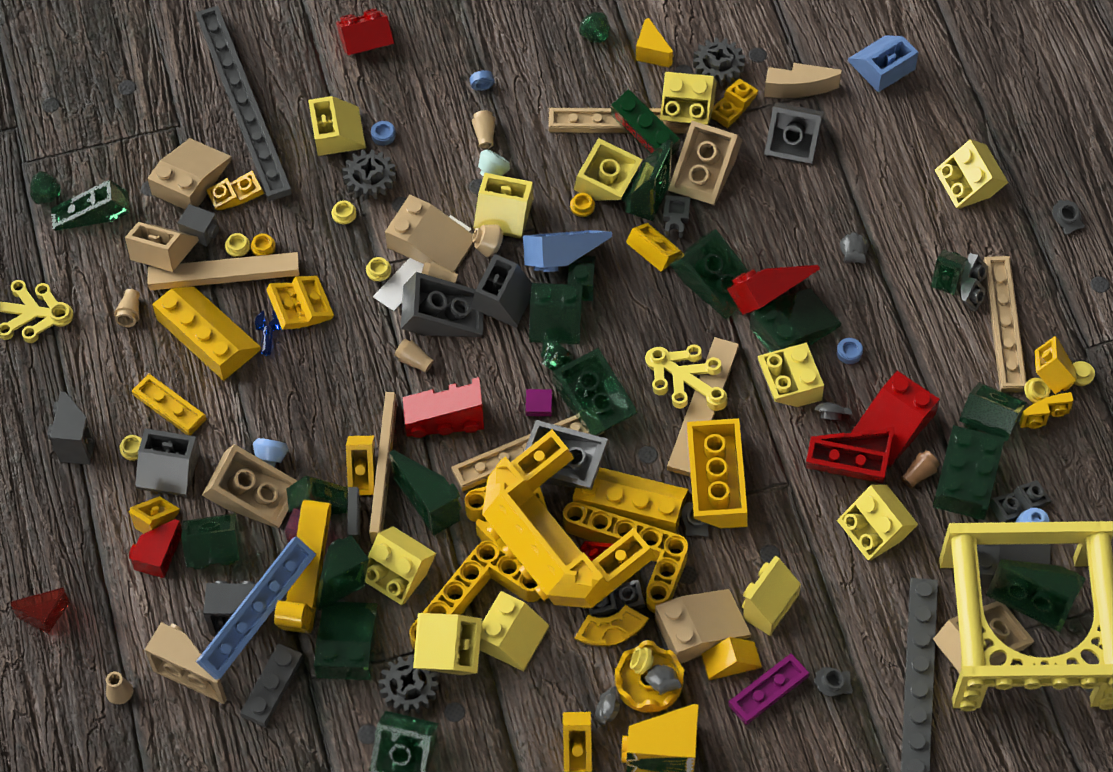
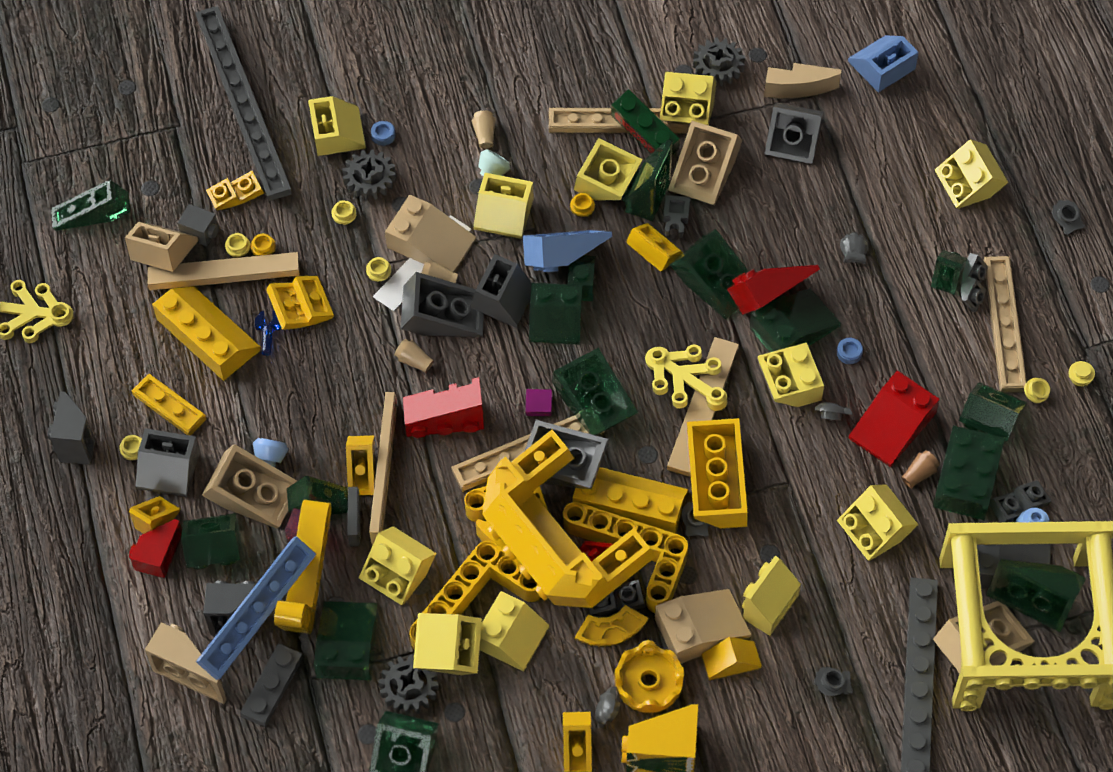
clear red slope [11,587,70,634] -> none
clear green cone [30,171,61,205] -> none
tan cone [106,672,133,704] -> none
tan cone [114,289,140,327] -> none
tan slope [147,138,232,210] -> none
clear green slope [315,535,369,611] -> none
red slope [335,9,394,55] -> none
clear green slope [389,450,462,536] -> none
medium blue tile [470,70,495,91] -> none
tan cone [472,224,503,257] -> none
clear green cone [540,339,573,372] -> none
clear green cone [579,12,610,43] -> none
light yellow plate [630,647,654,675] -> none
yellow slope [636,18,673,67] -> none
dark grey animal [645,665,682,695] -> none
yellow slope [710,78,759,128] -> none
magenta plate [728,653,809,725] -> none
red wedge [805,427,895,484] -> none
yellow slope [1019,392,1073,429] -> none
yellow slope [1035,336,1076,394] -> none

